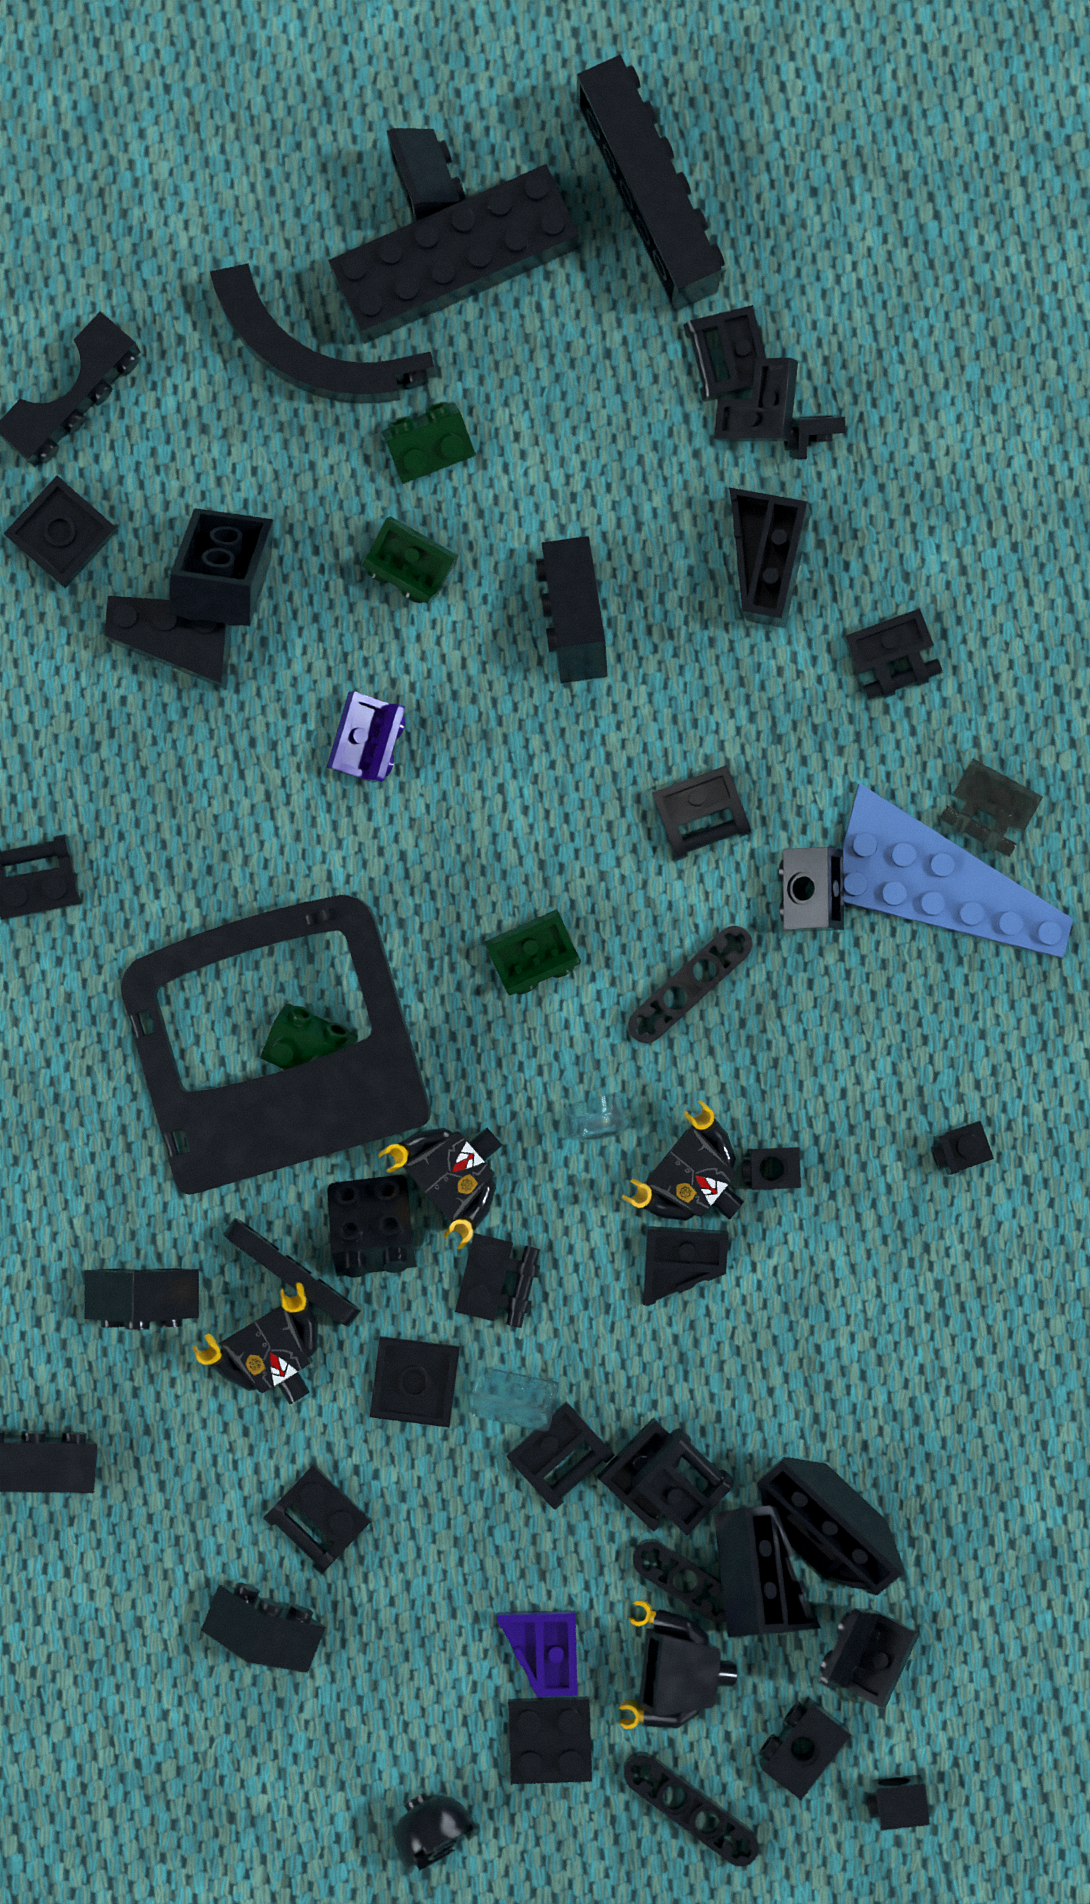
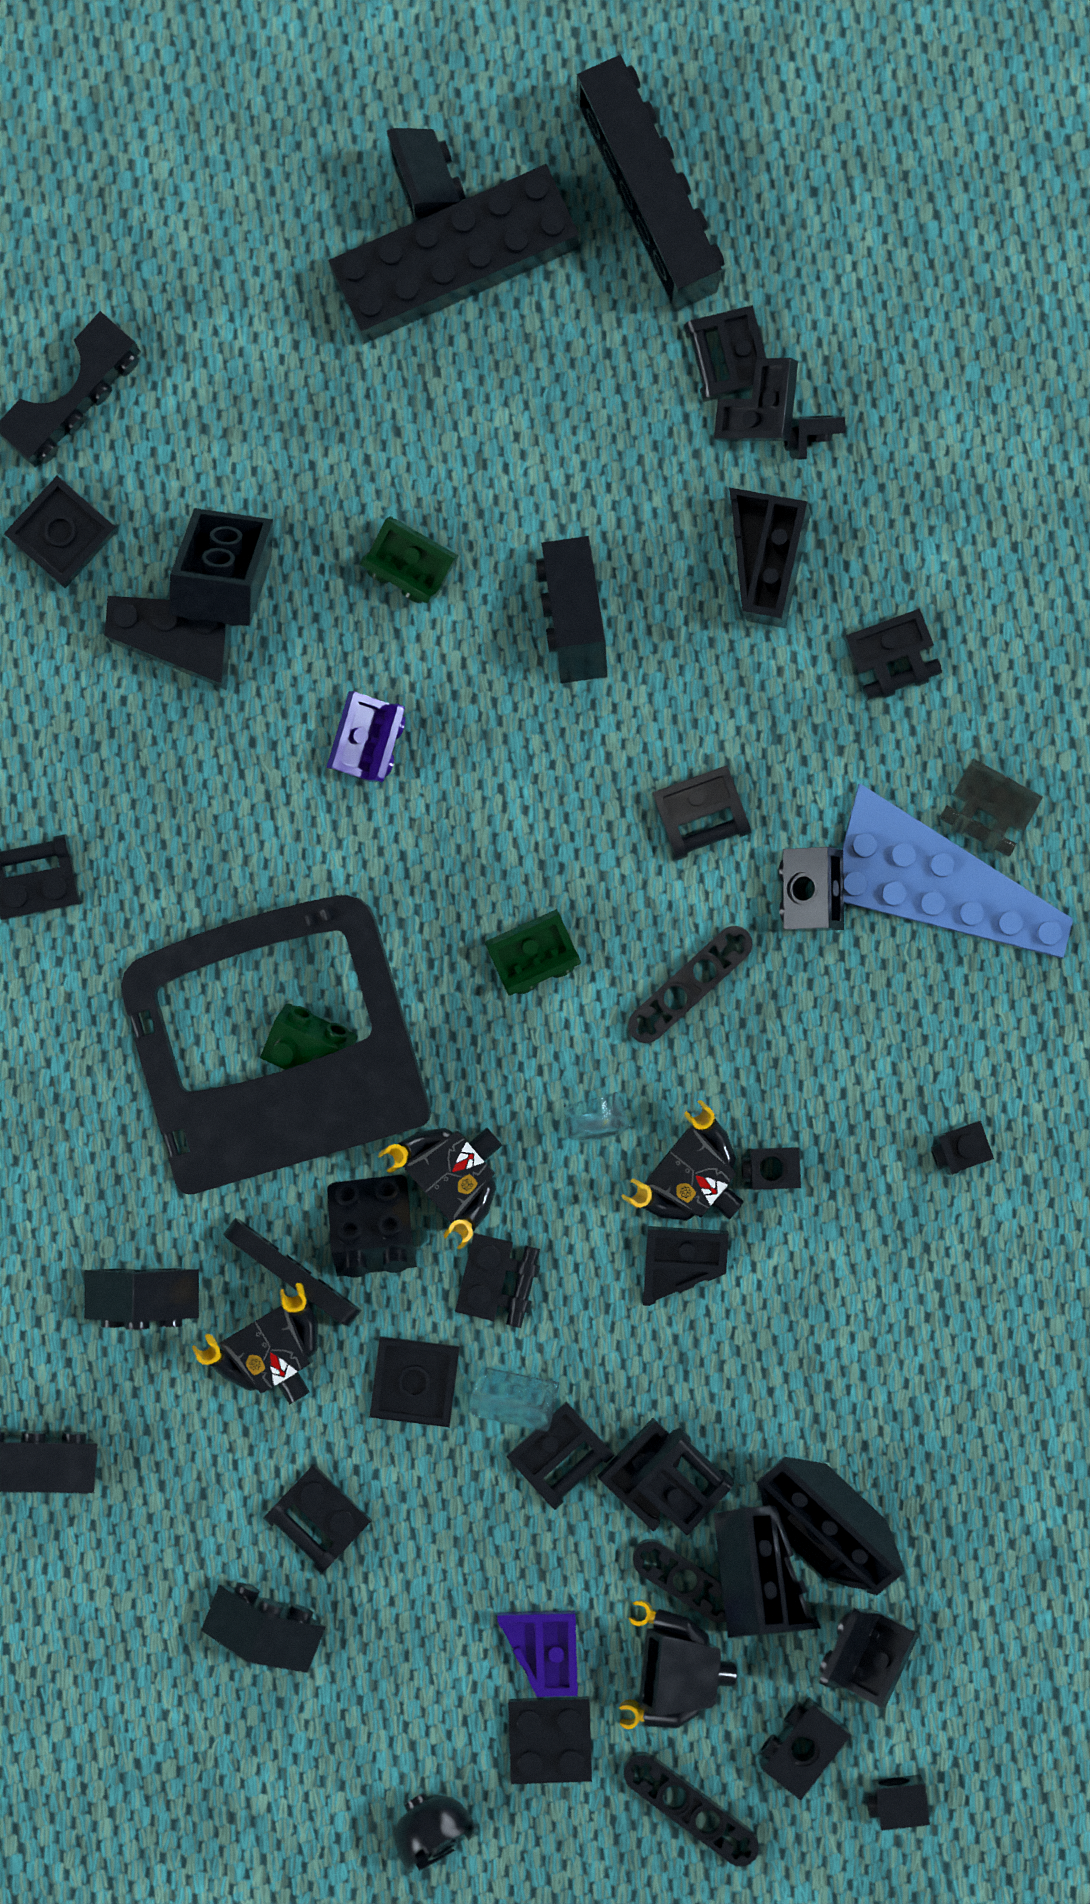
black arch [210,263,436,404] -> none
dark green bracket [381,402,476,484] -> none

